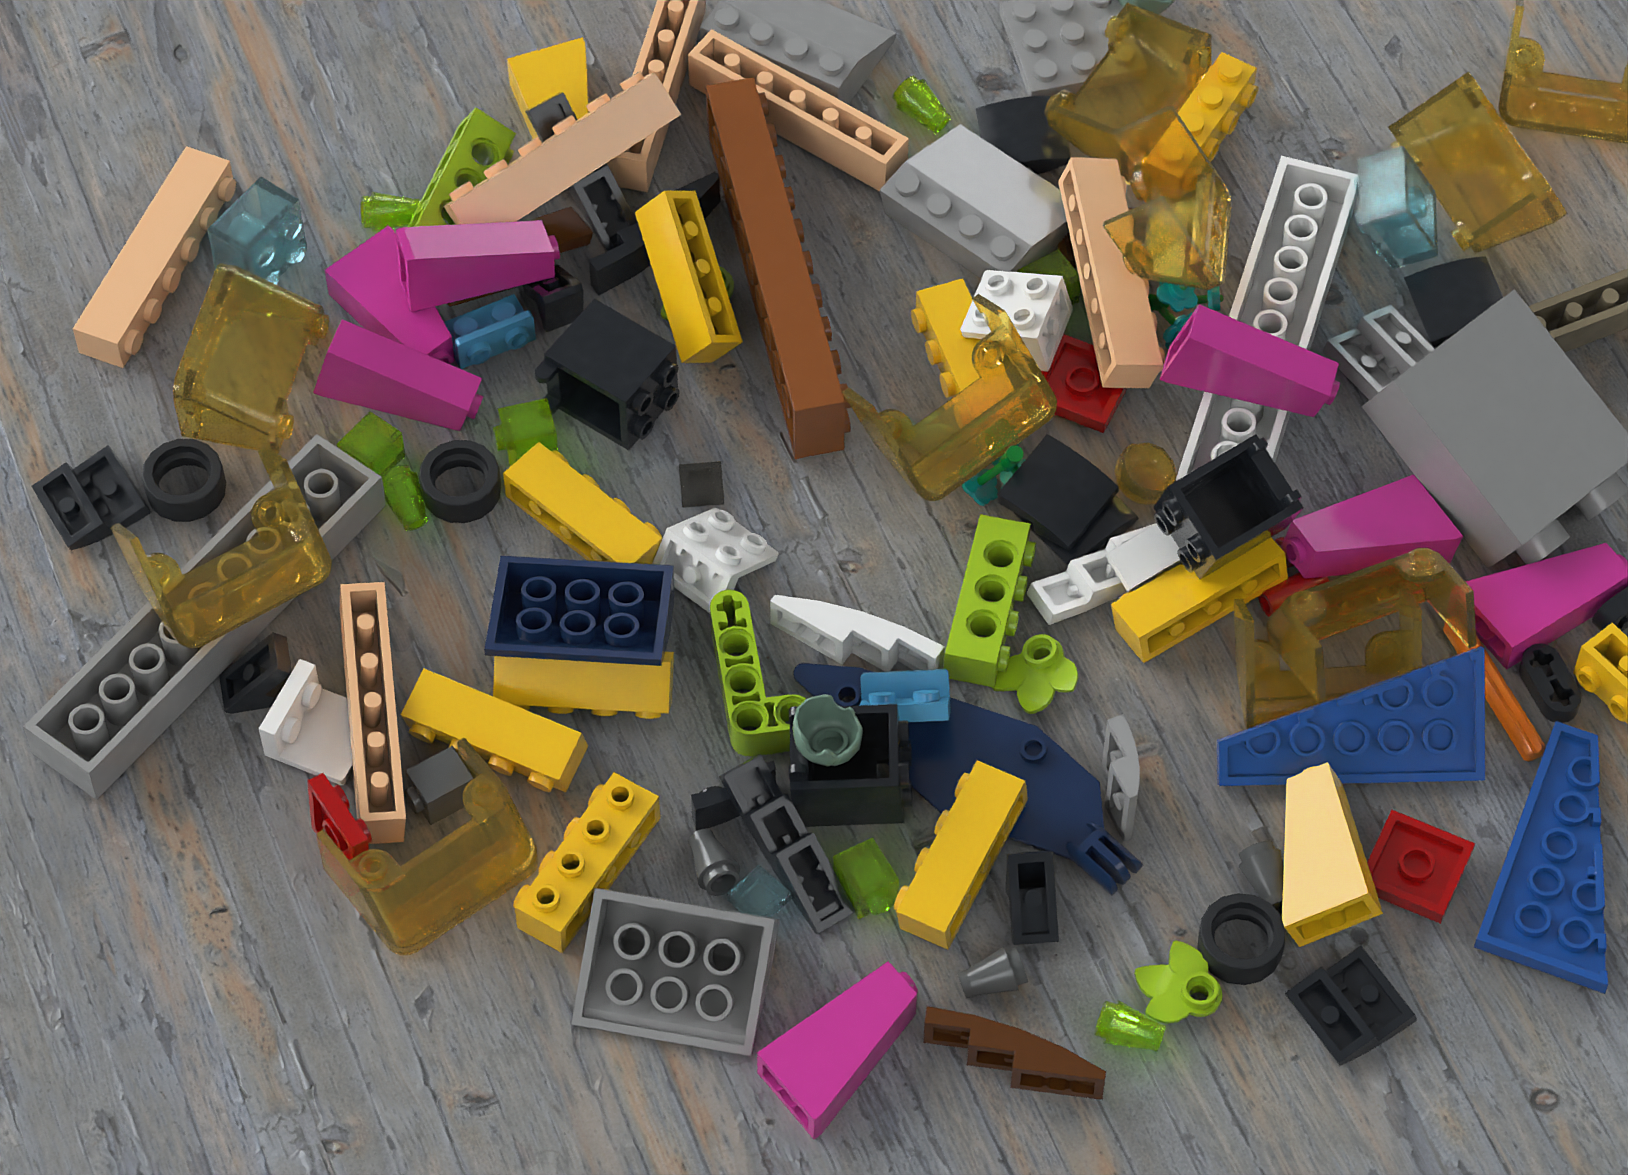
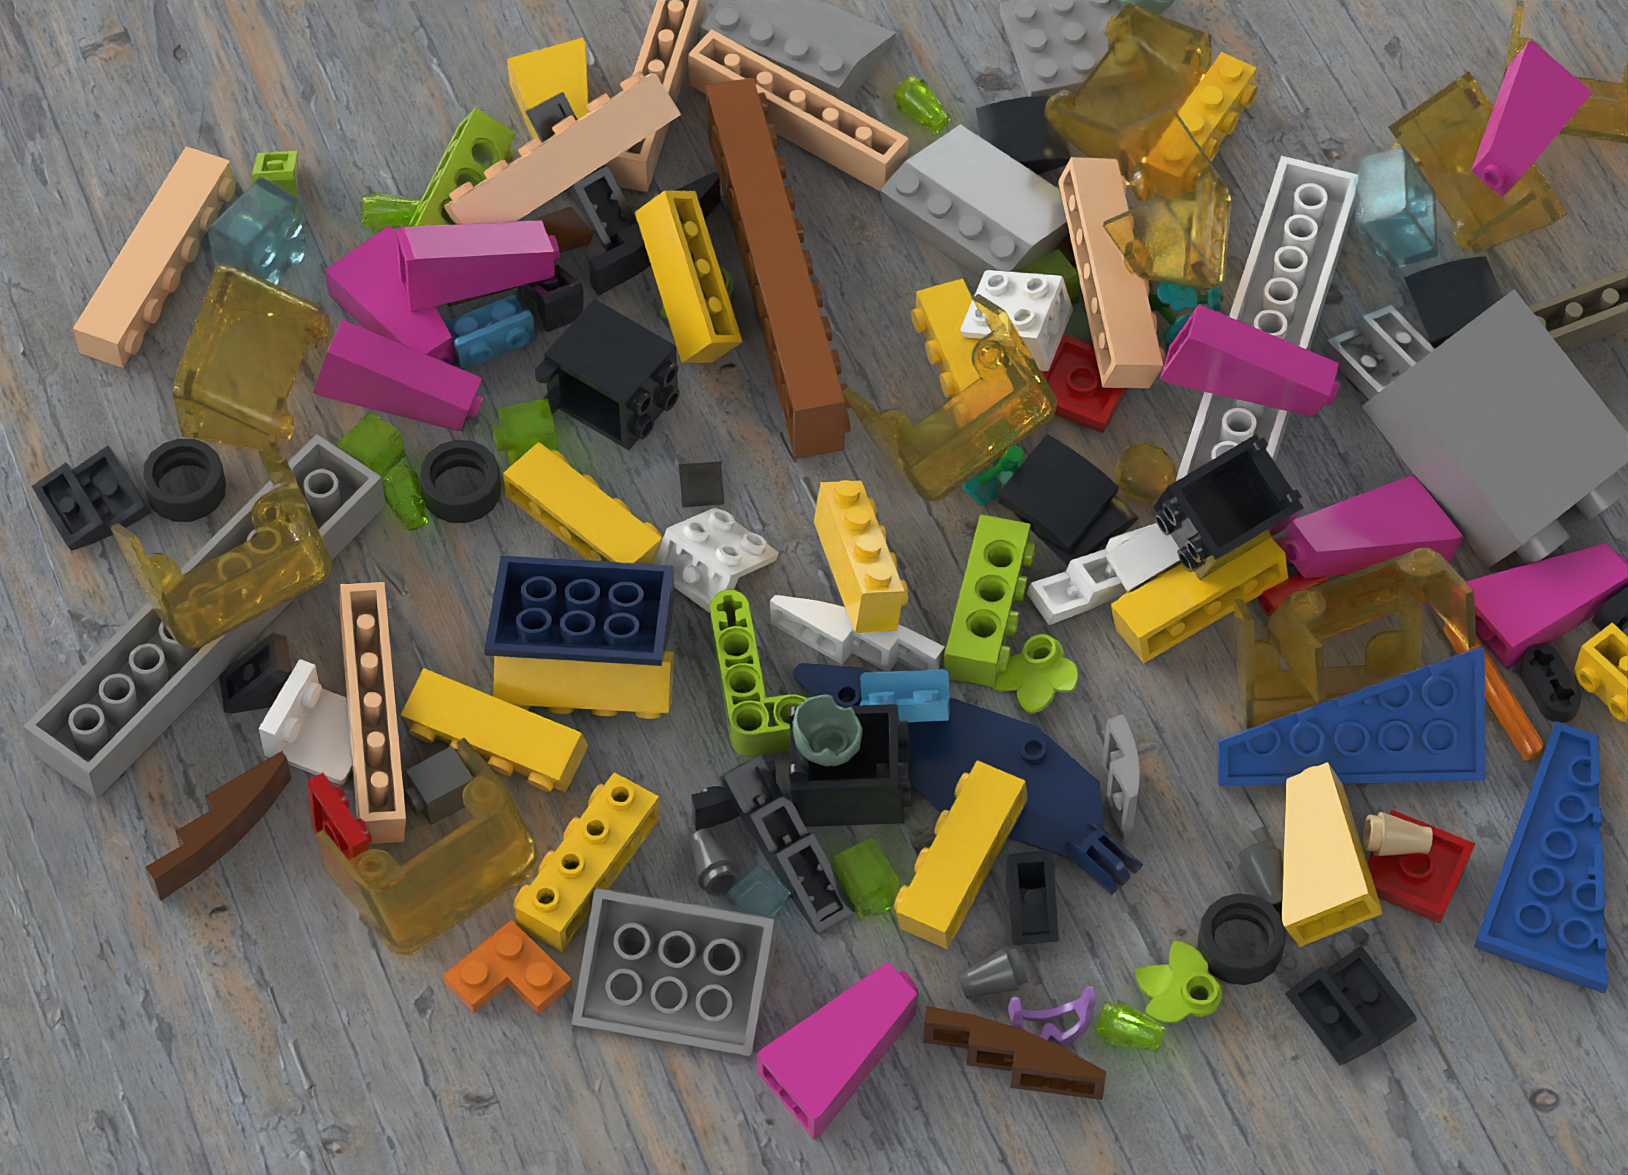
none -> reddish brown slope [145,751,291,901]
none -> lime slope [252,150,300,210]
none -> orange plate [443,919,573,1015]
none -> yellow brick [814,480,908,633]
none -> medium lavender helmet [1008,986,1096,1047]
none -> tan cone [1362,812,1433,856]
none -> dark pink slope [1471,40,1593,197]

